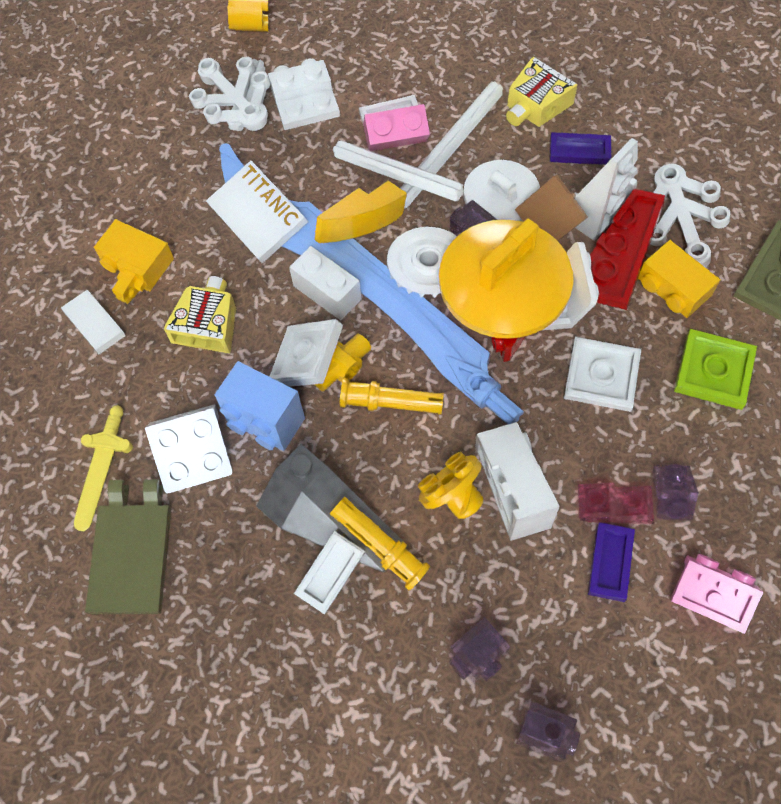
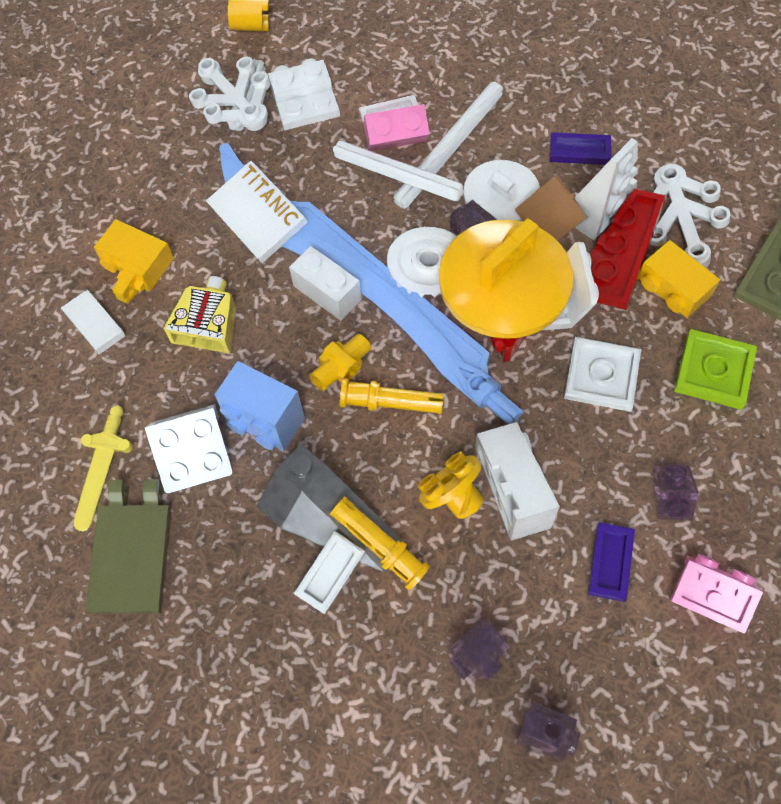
white tile [269,319,343,386] -> none
yellow slope [314,181,407,244] -> none
torso [506,57,578,127] -> none
clear pink slope [578,483,655,524] -> none

